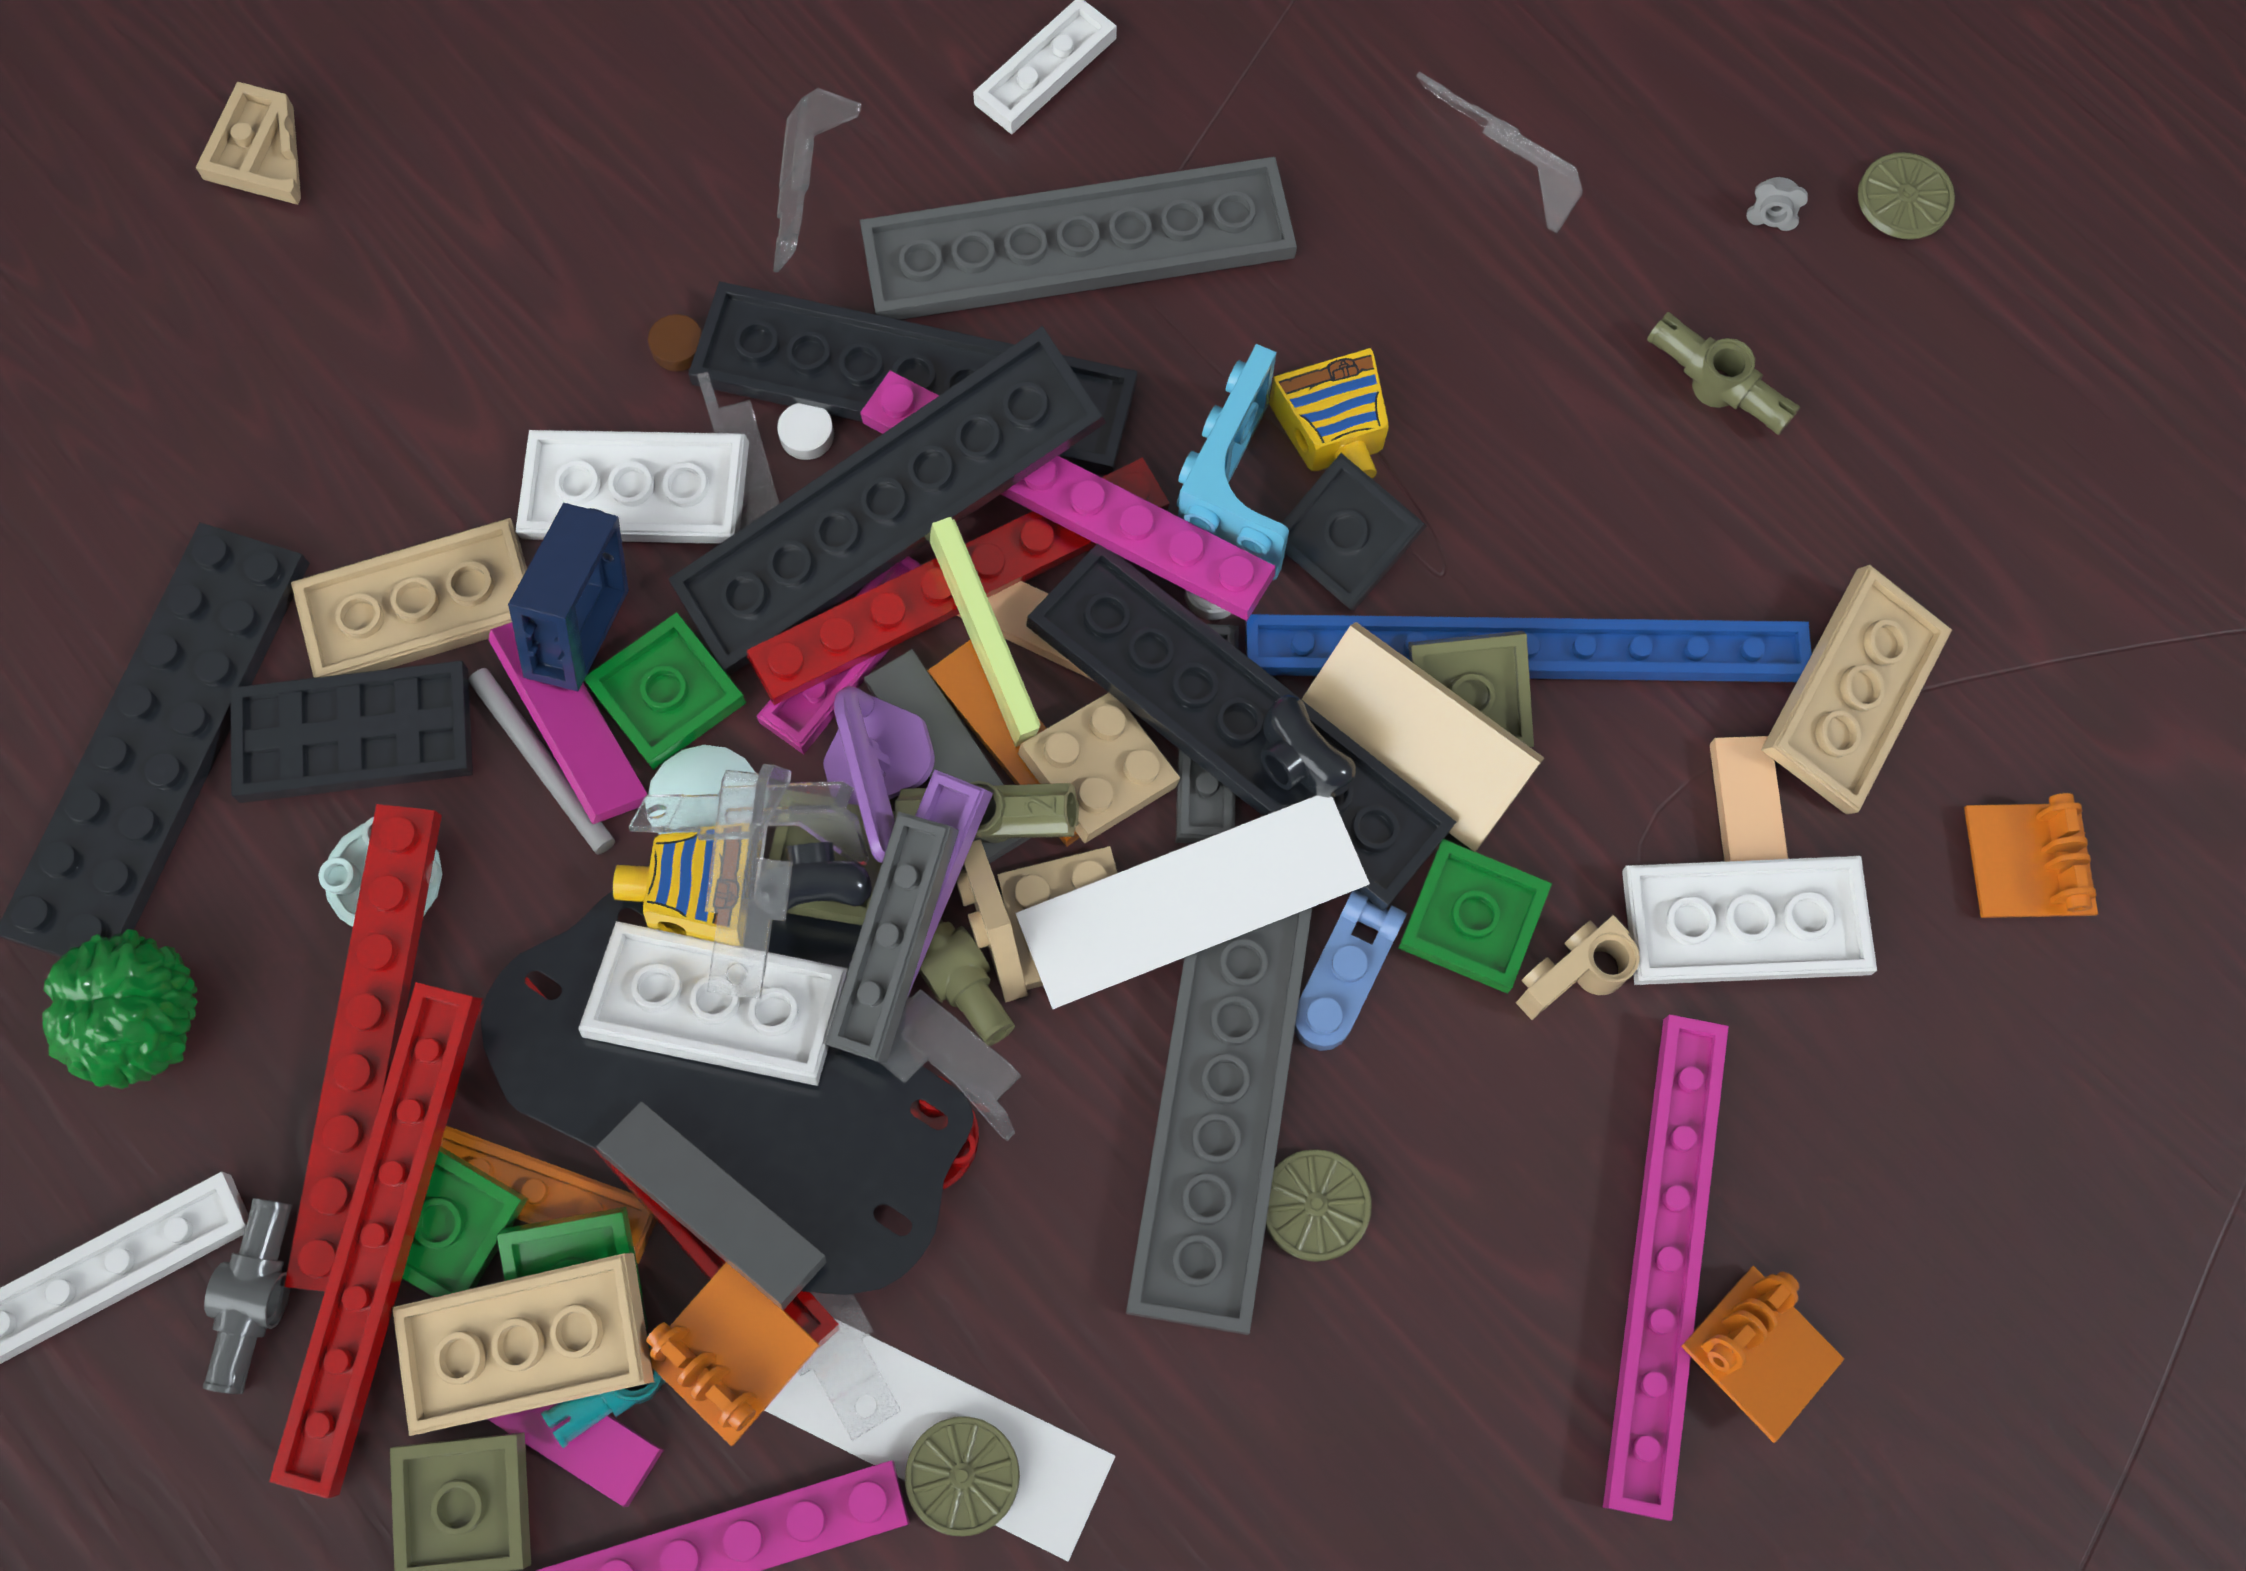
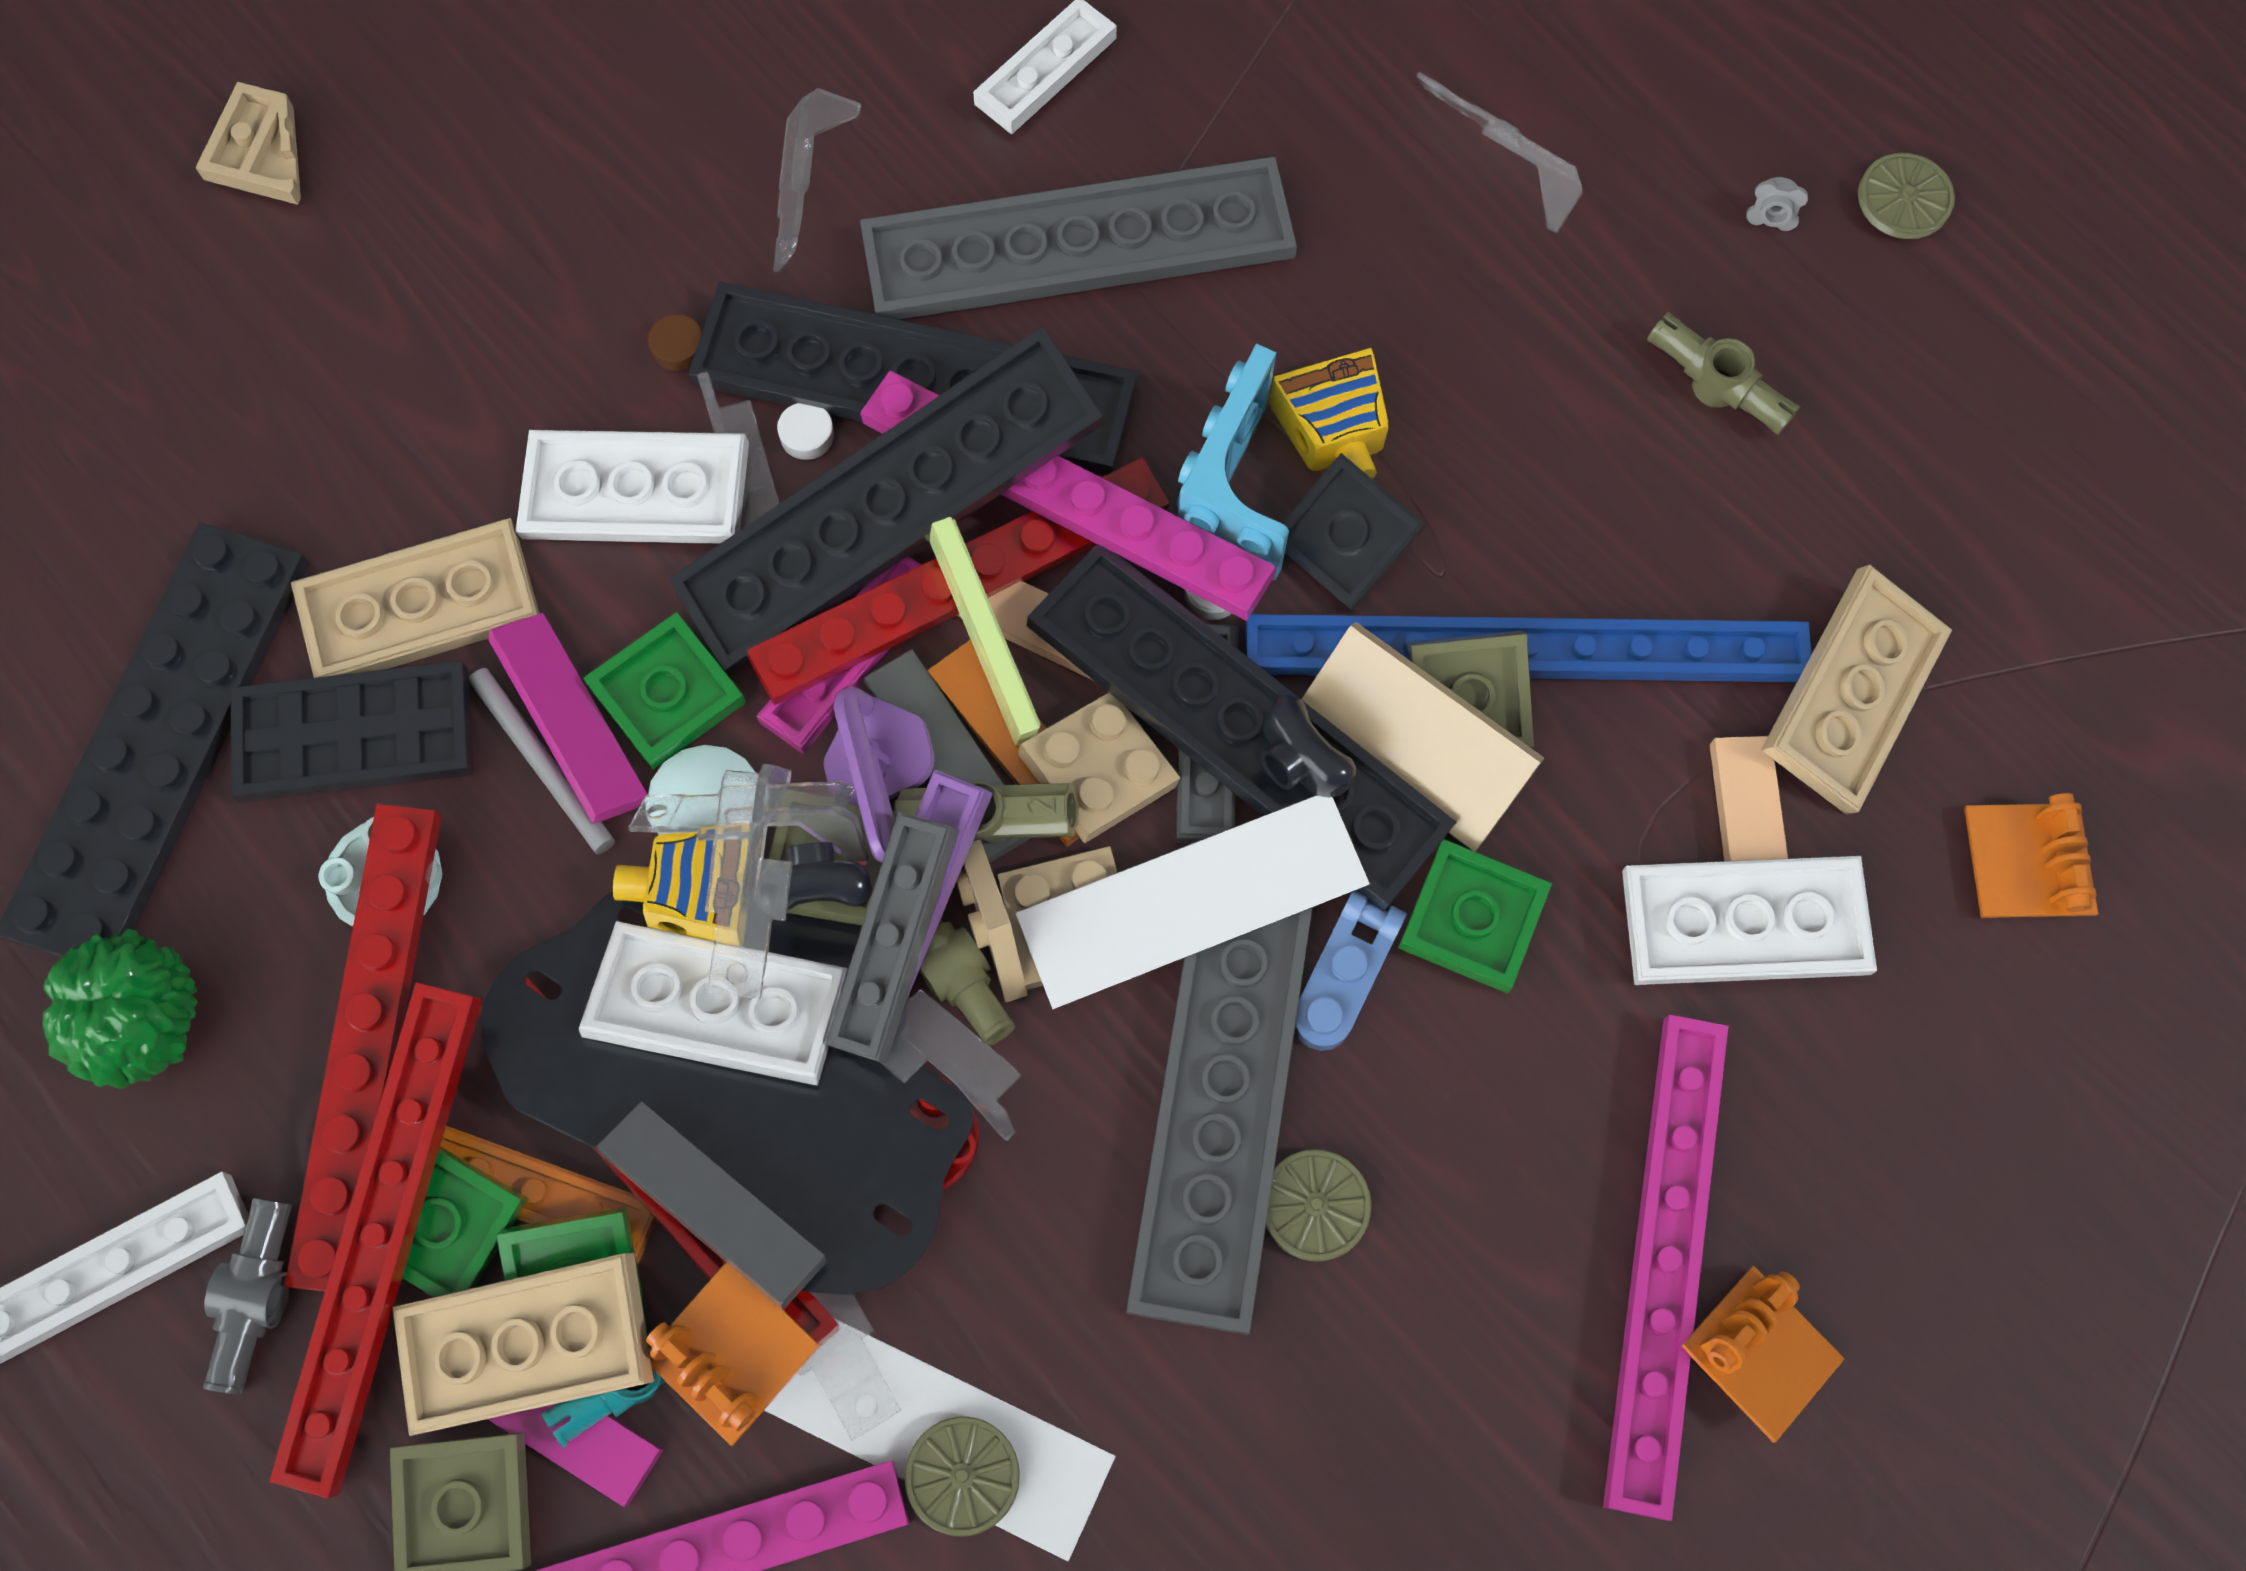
dark blue window [508,502,629,692] -> none
tan plate [1516,915,1640,1020] -> none

